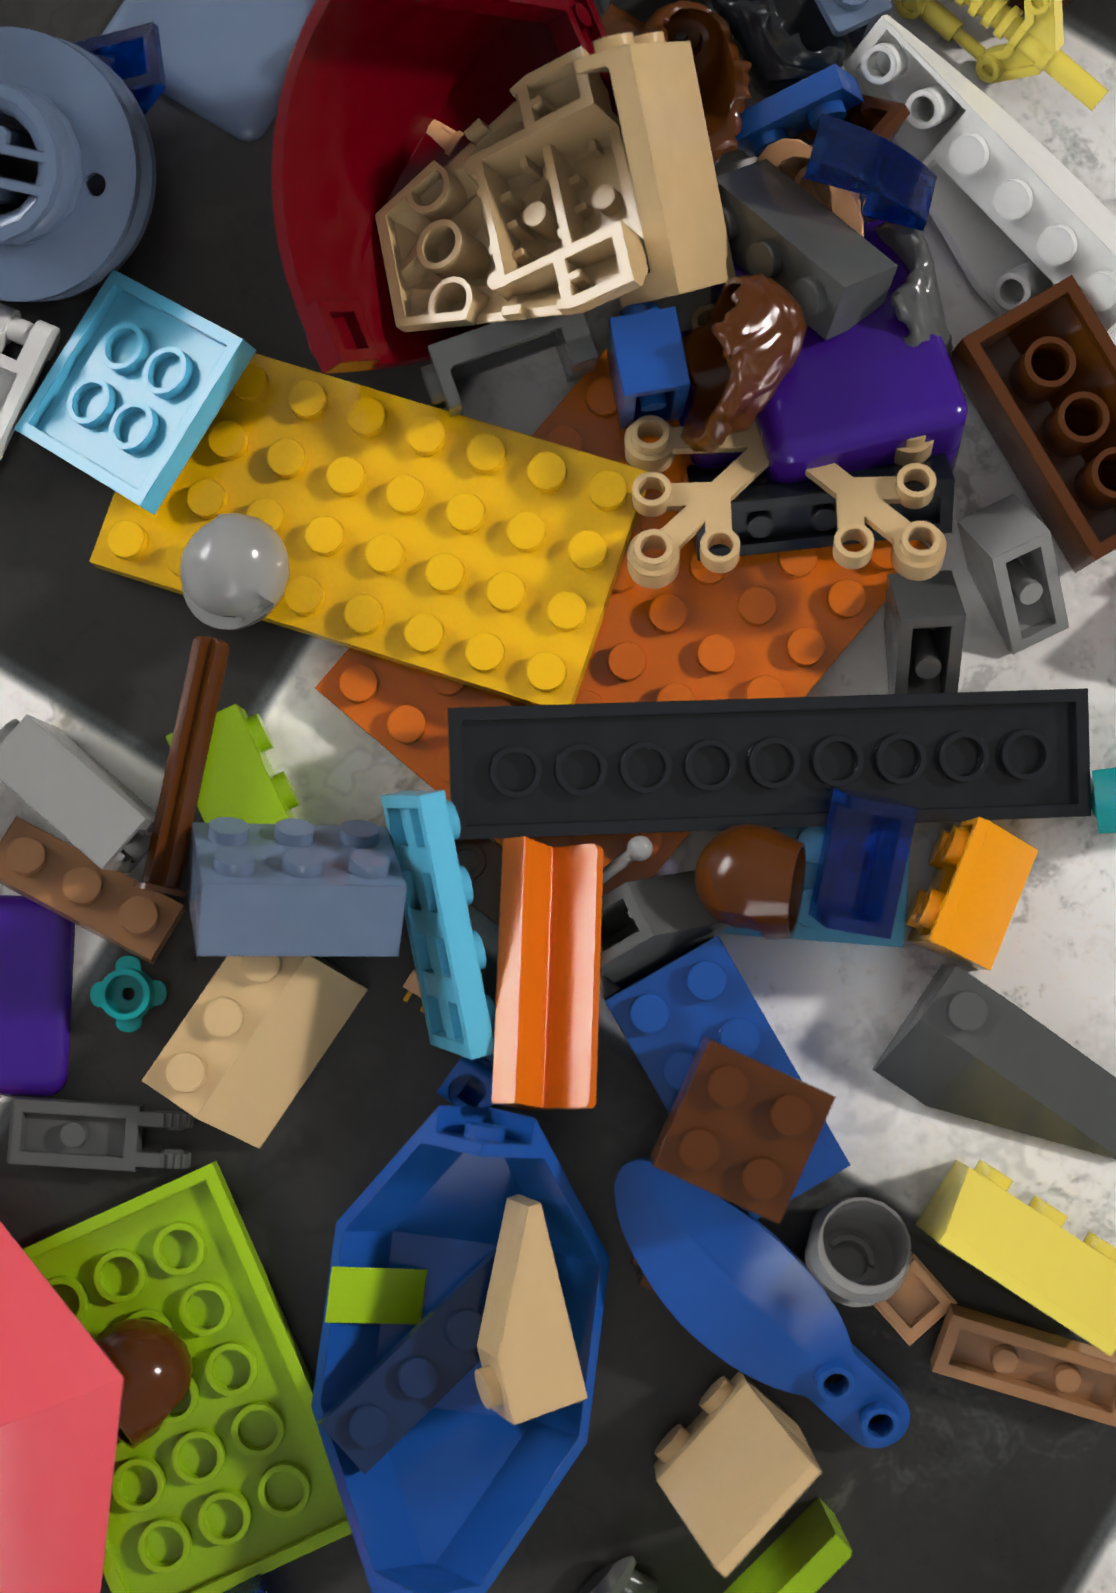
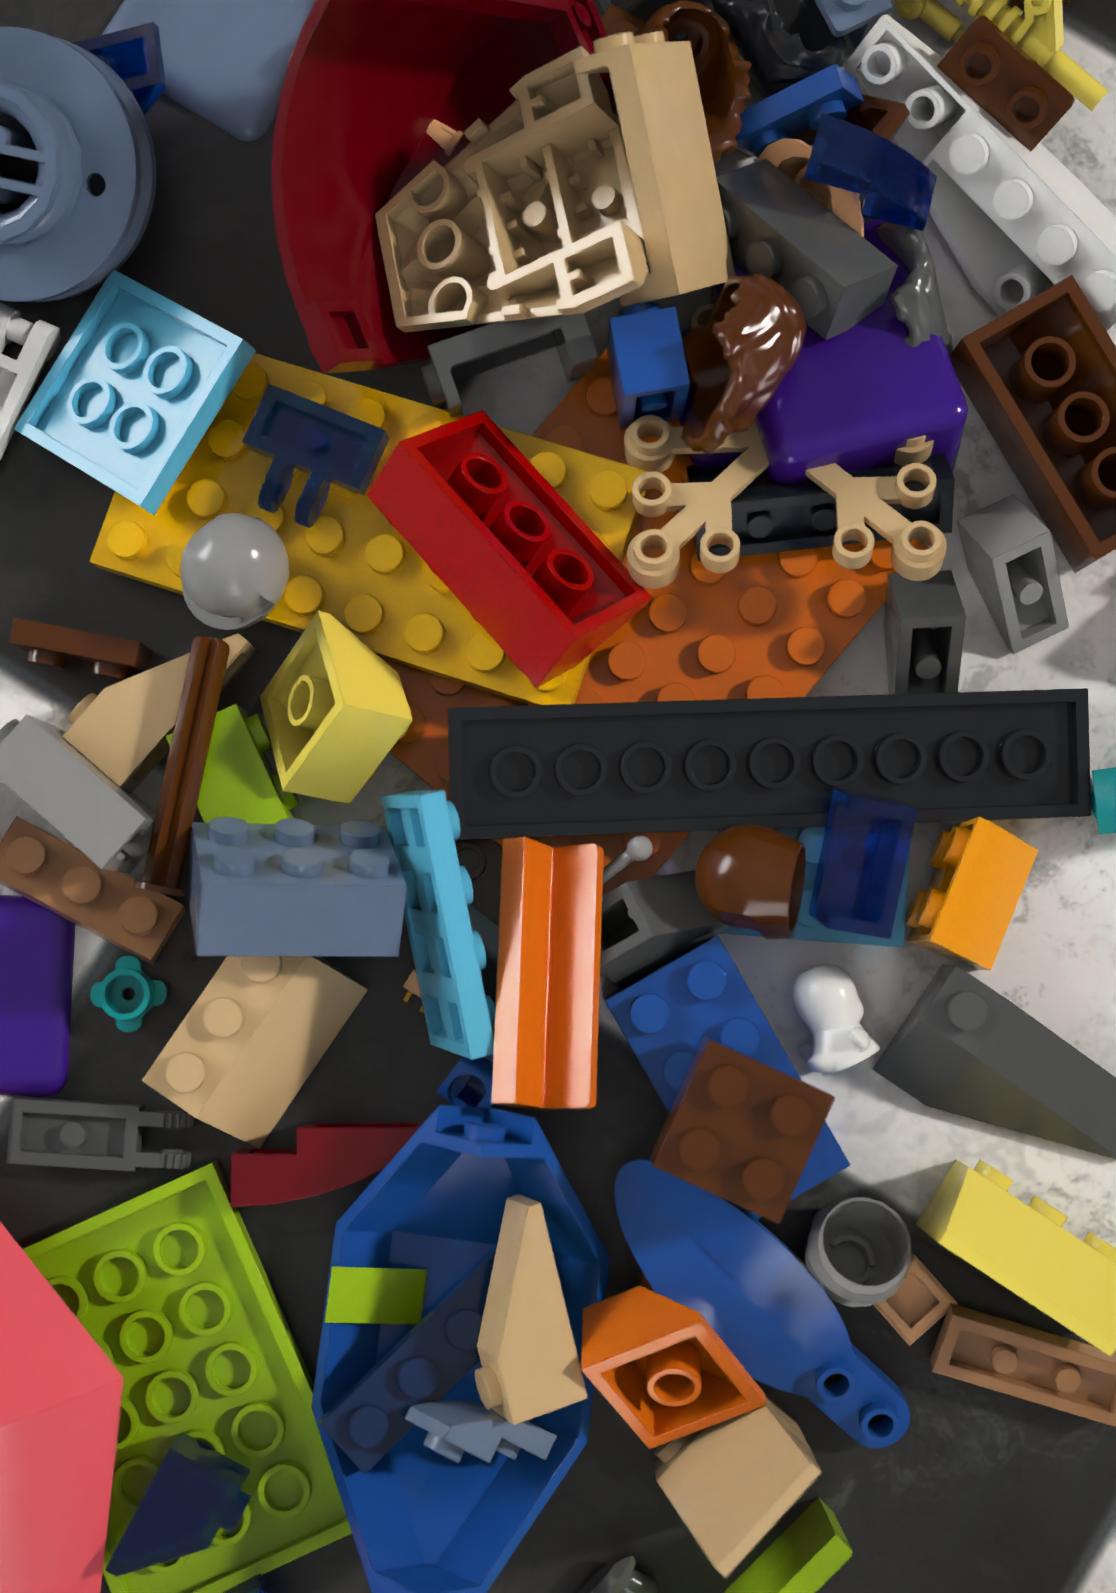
reddish brown helmet [94,1318,193,1449] -> none
none -> reddish brown plate [9,617,153,681]
none -> tan slope [62,633,257,791]
none -> clear blue slope [105,1432,252,1577]
none -> dark red slope [230,1122,424,1208]
none -> clear blue hinge [242,384,390,528]
none -> light yellow slope [260,610,413,804]
none -> red slope [366,410,652,688]
none -> sand blue slope [405,1400,557,1463]
none -> orange slope [581,1286,766,1449]
none -> white animal [792,964,881,1075]
none -> reddish brown bracket [936,15,1075,151]

